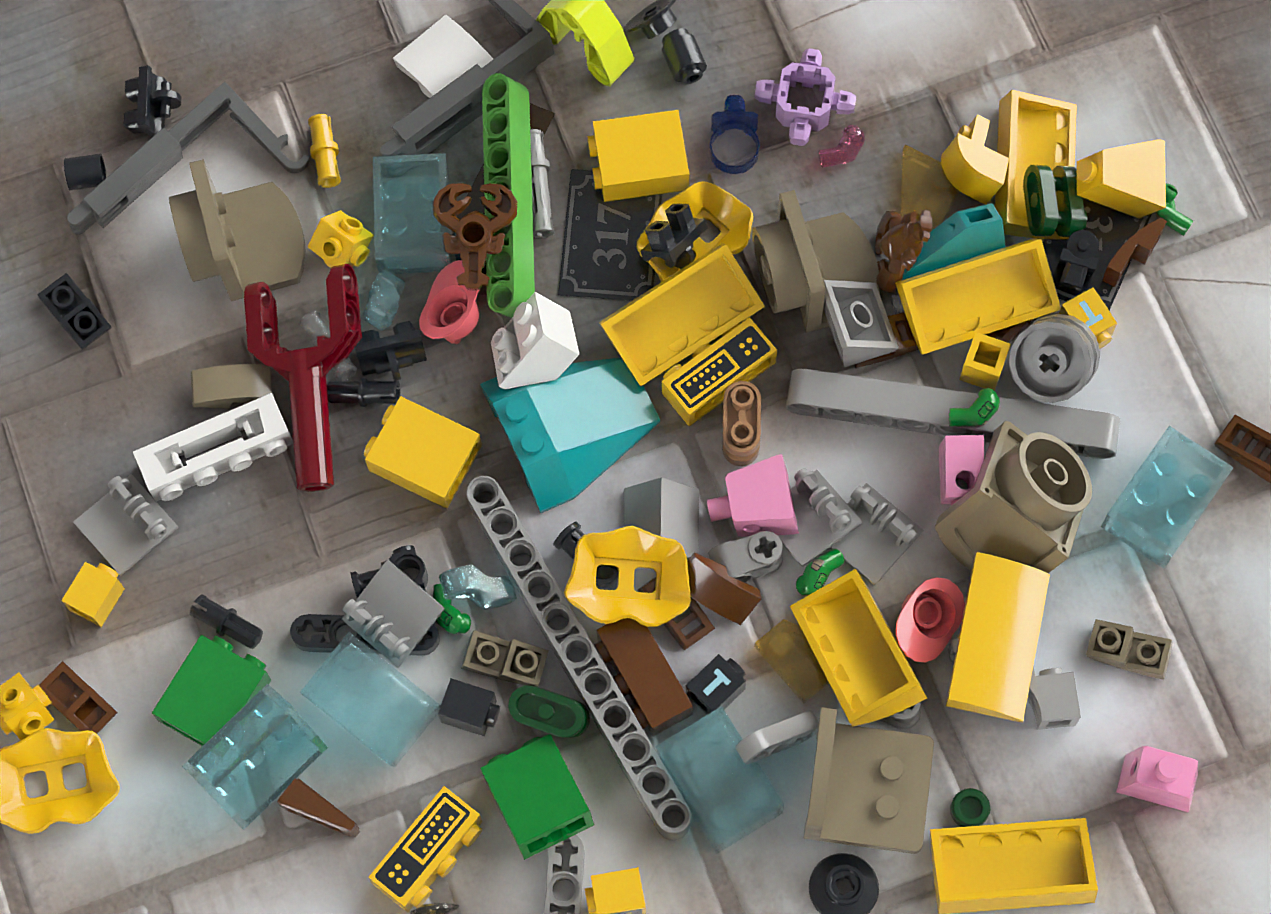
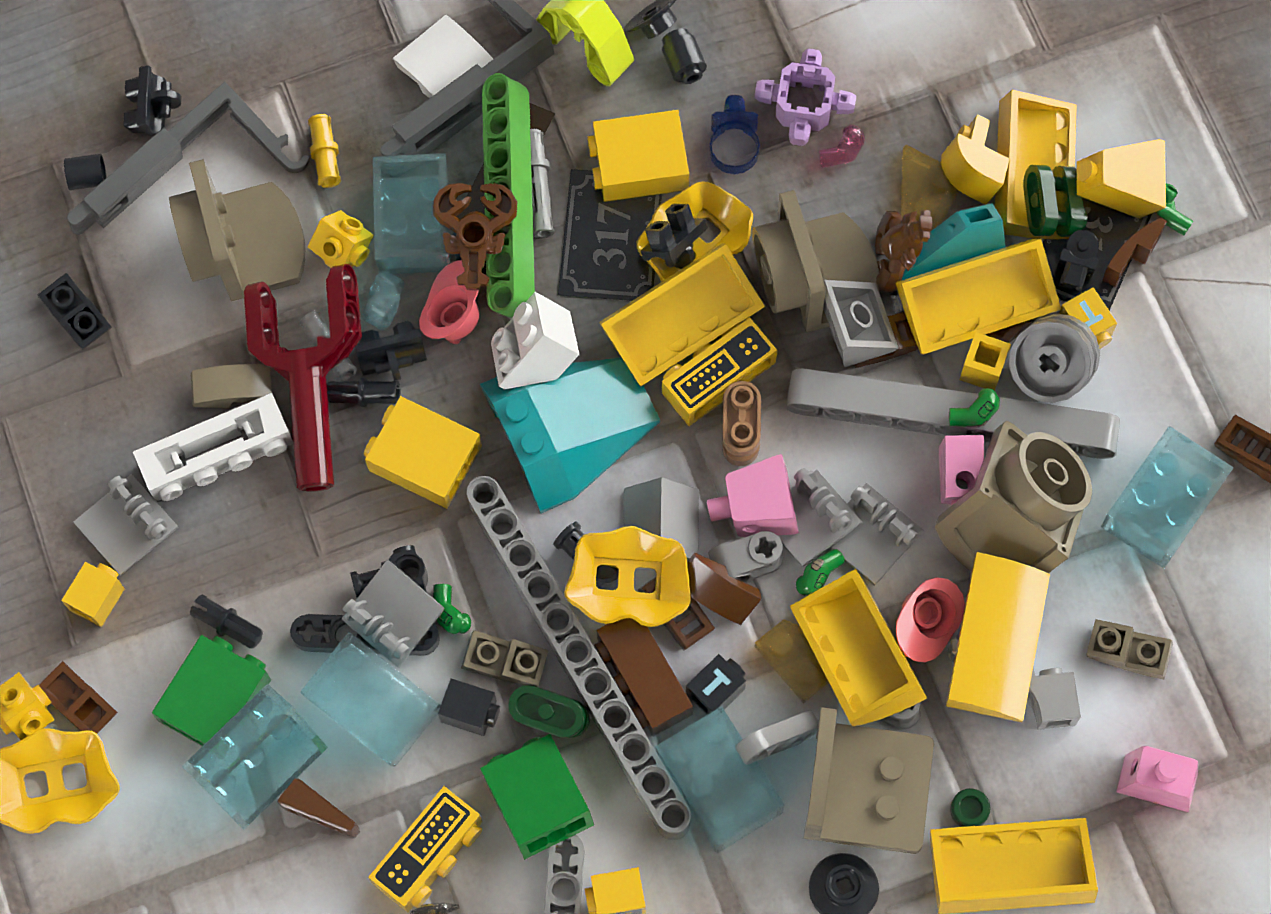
clear light blue piece [439,565,517,610] -> none

